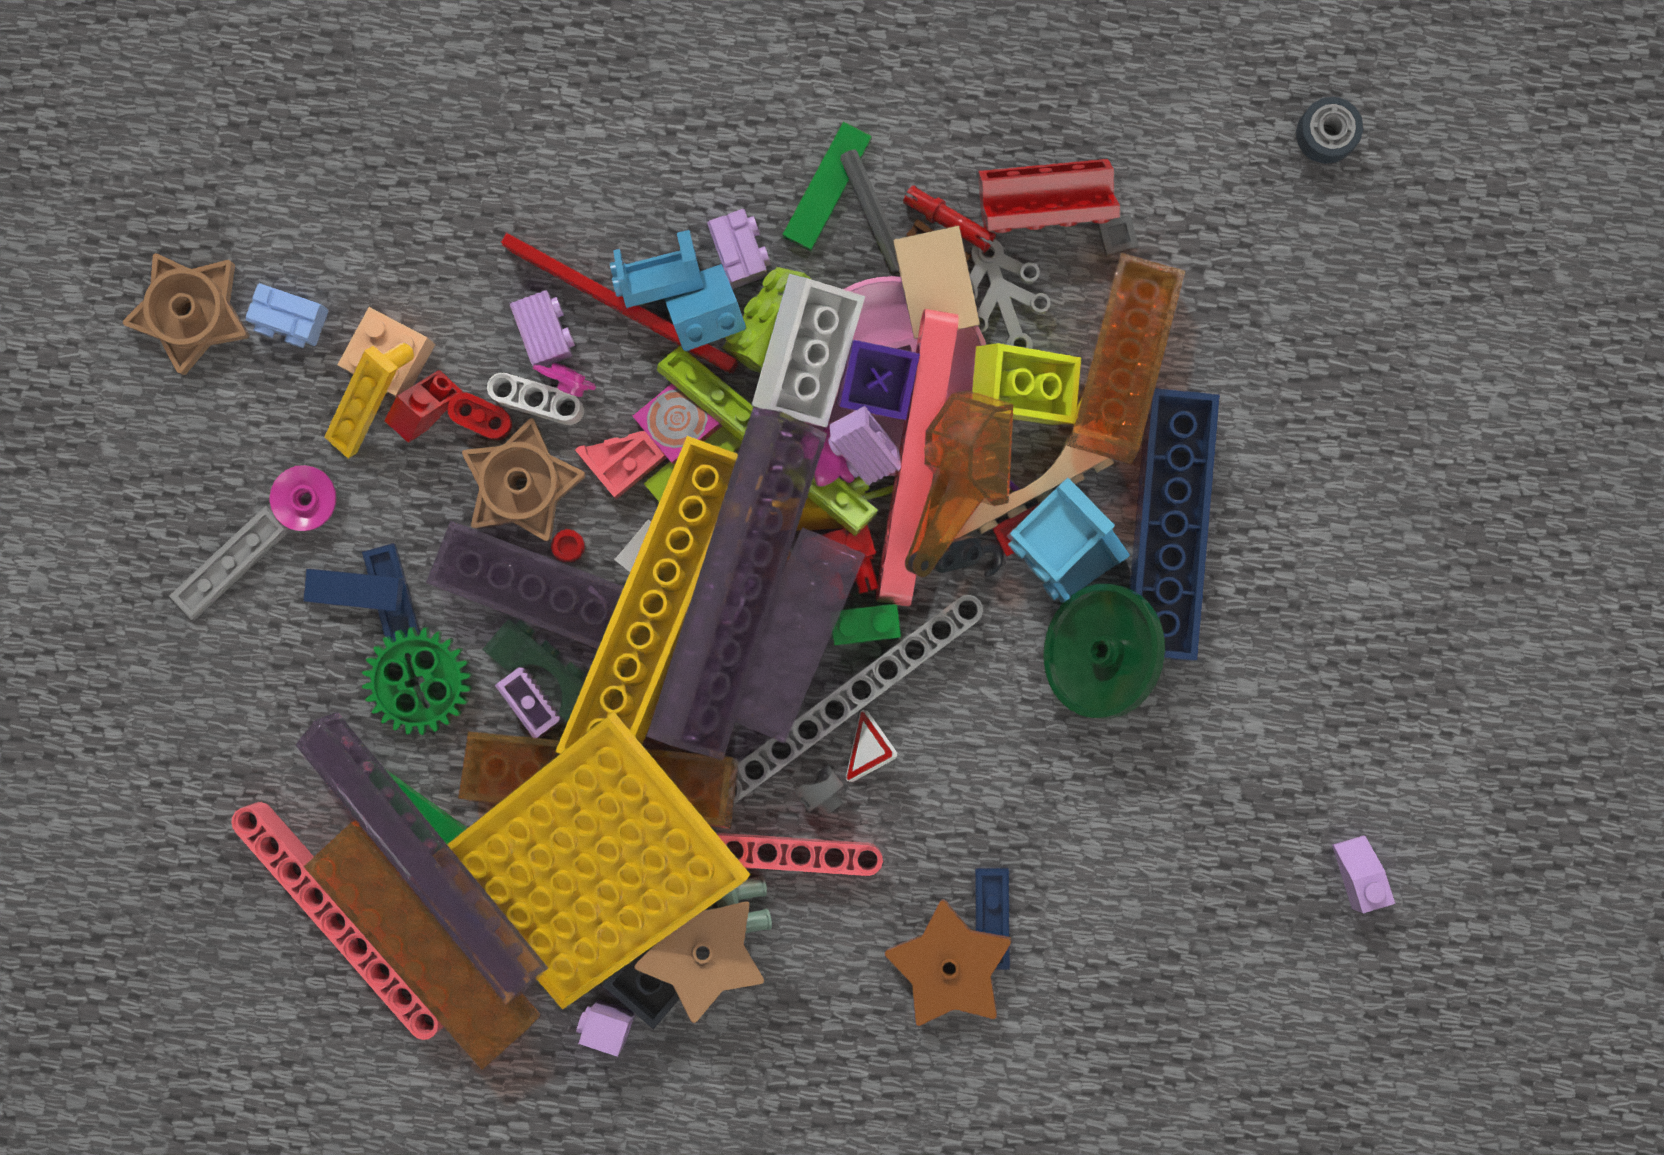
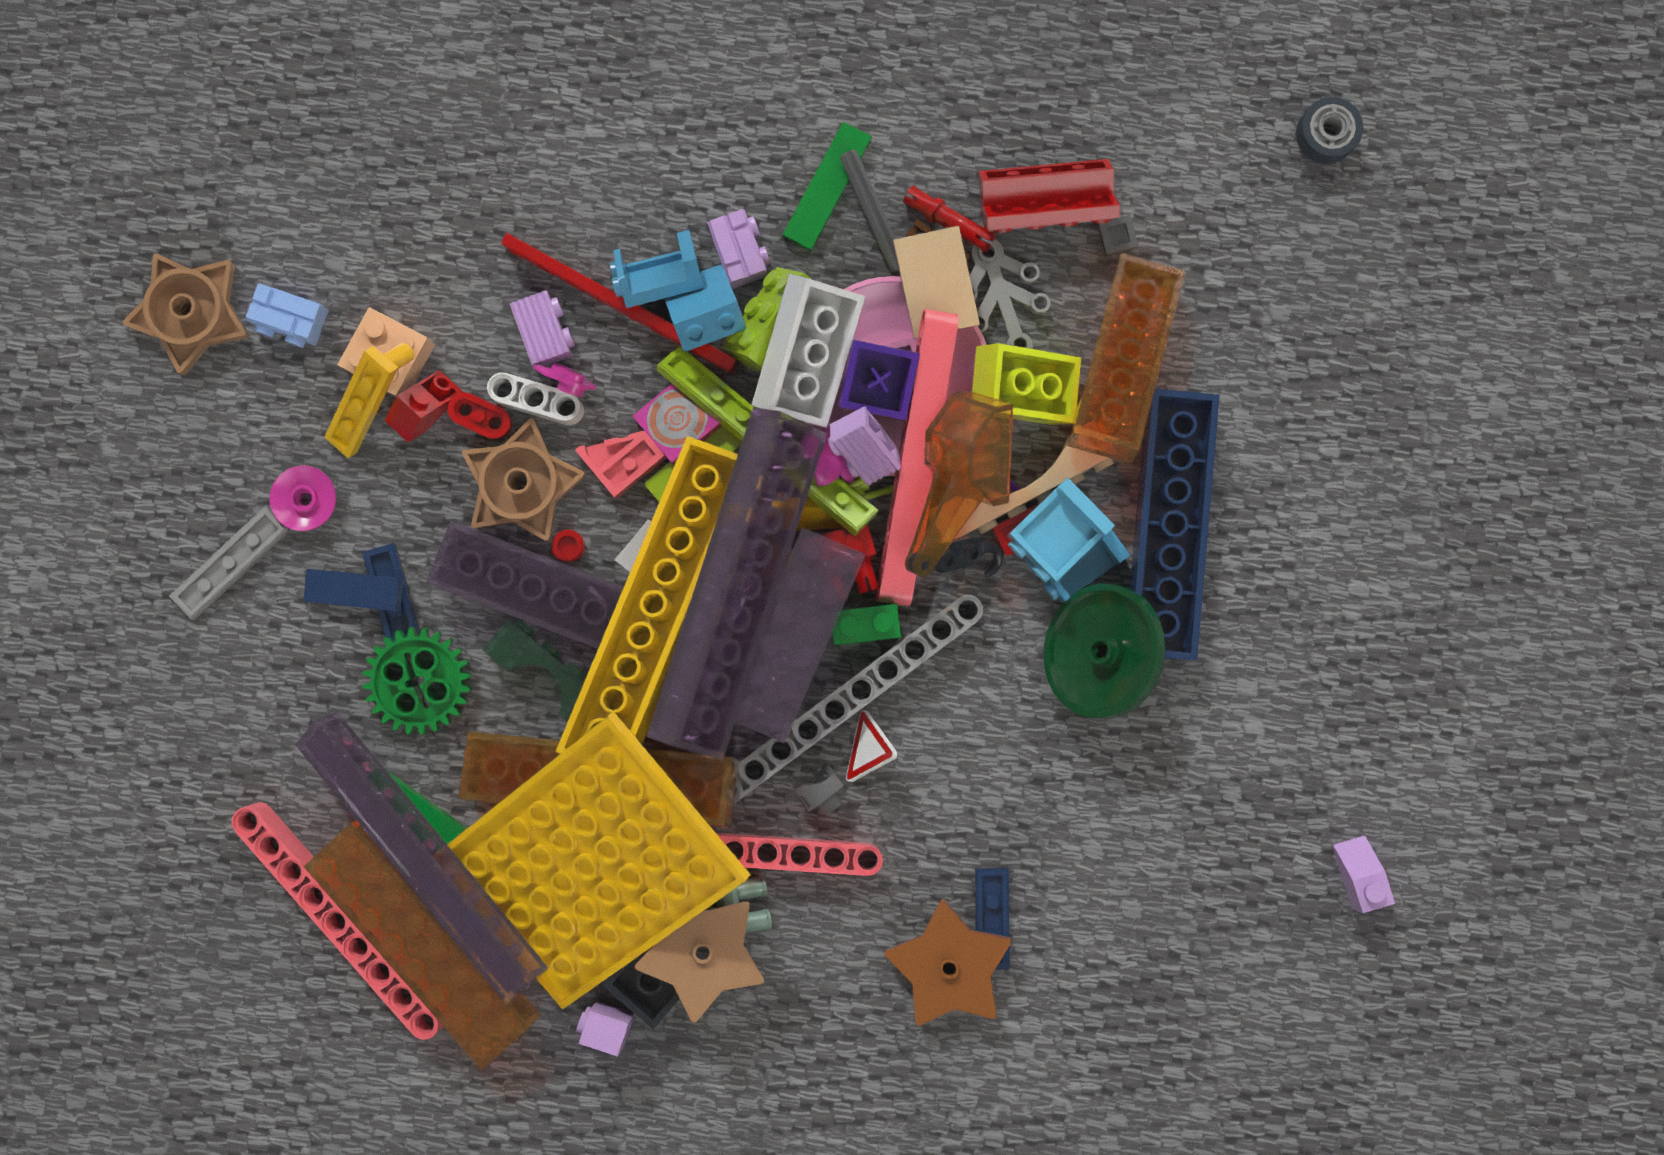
lavender brick [495,667,564,740] -> none

